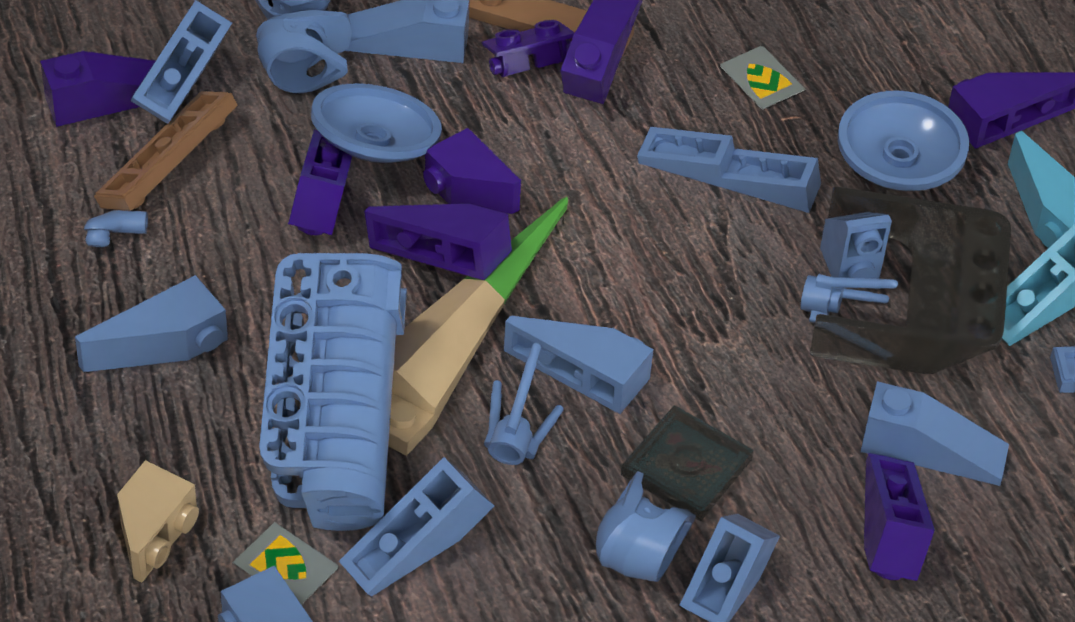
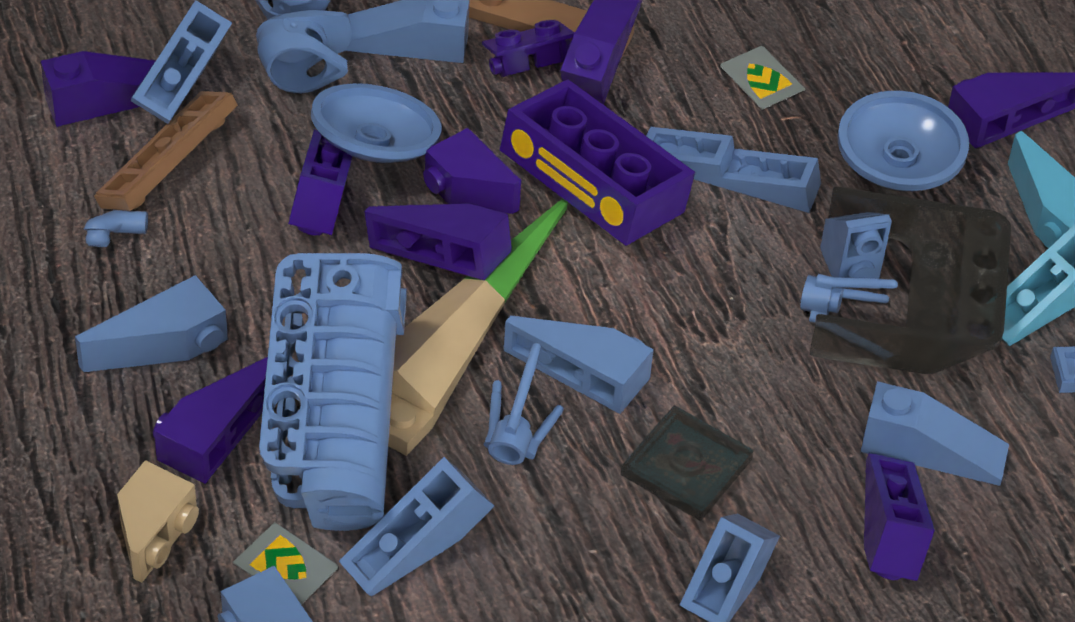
medium blue helmet [596,471,695,582] -> none
none -> dark purple slope [153,357,281,484]
none -> dark purple brick [499,79,696,246]

